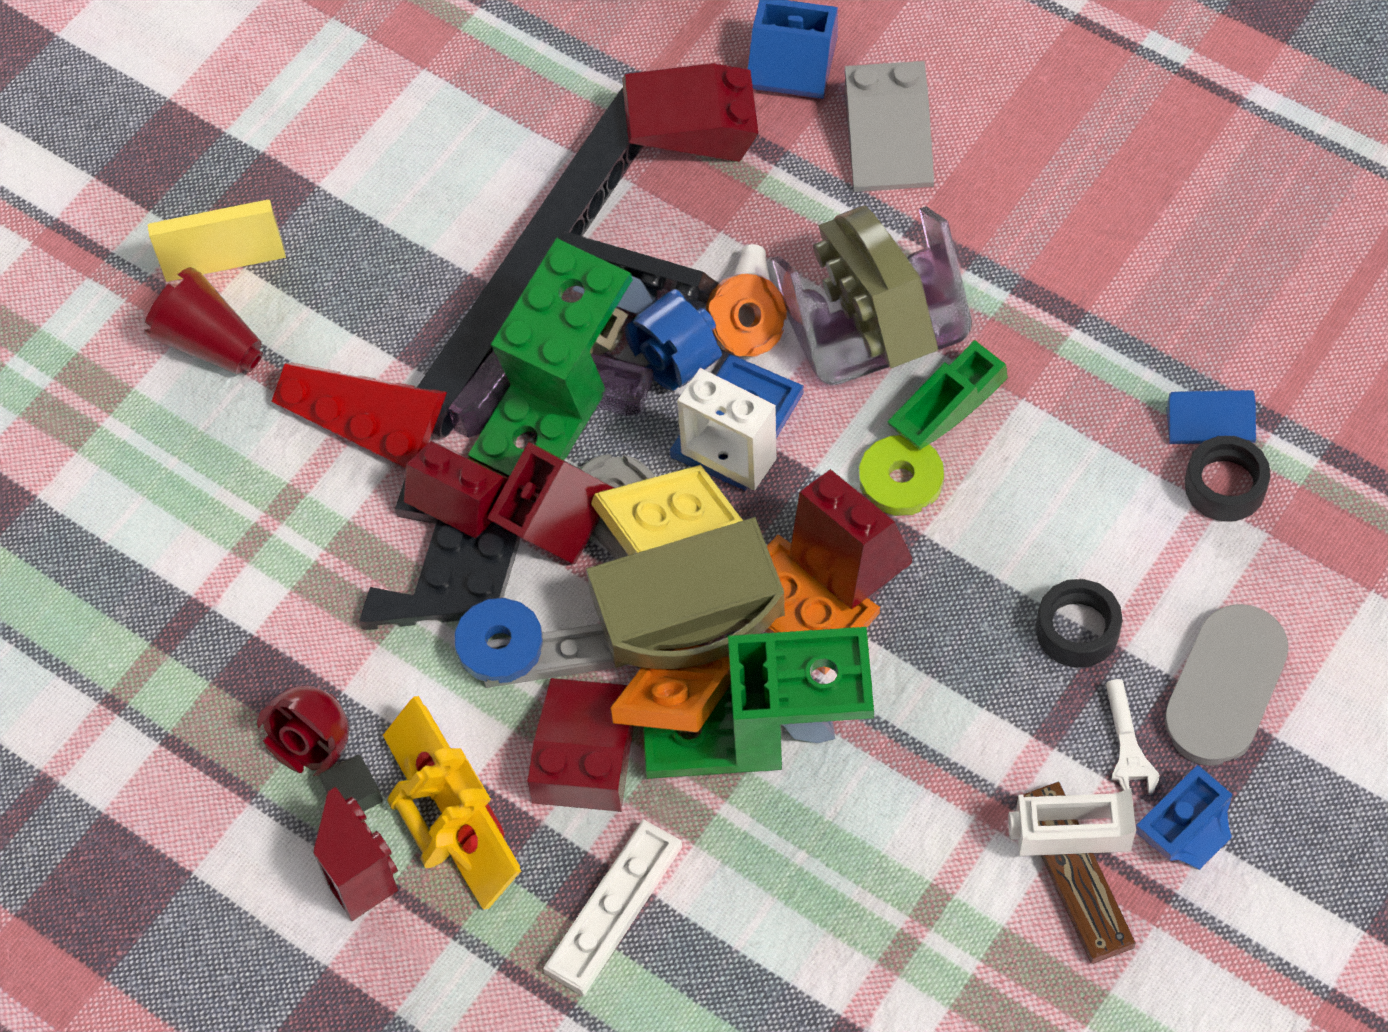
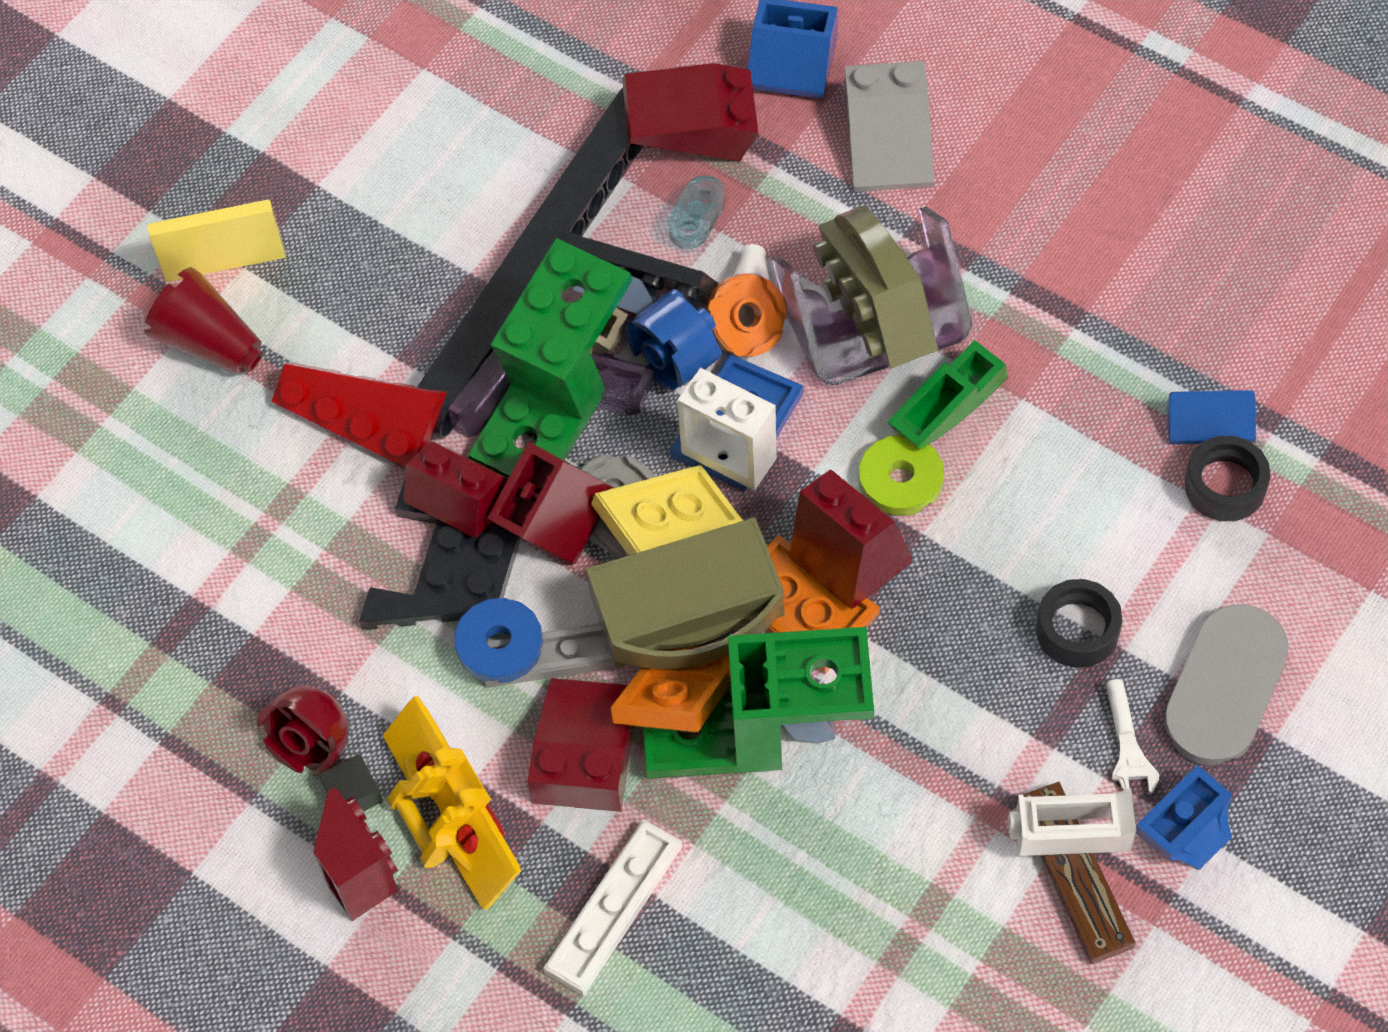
none -> clear light blue plate [668,175,726,249]

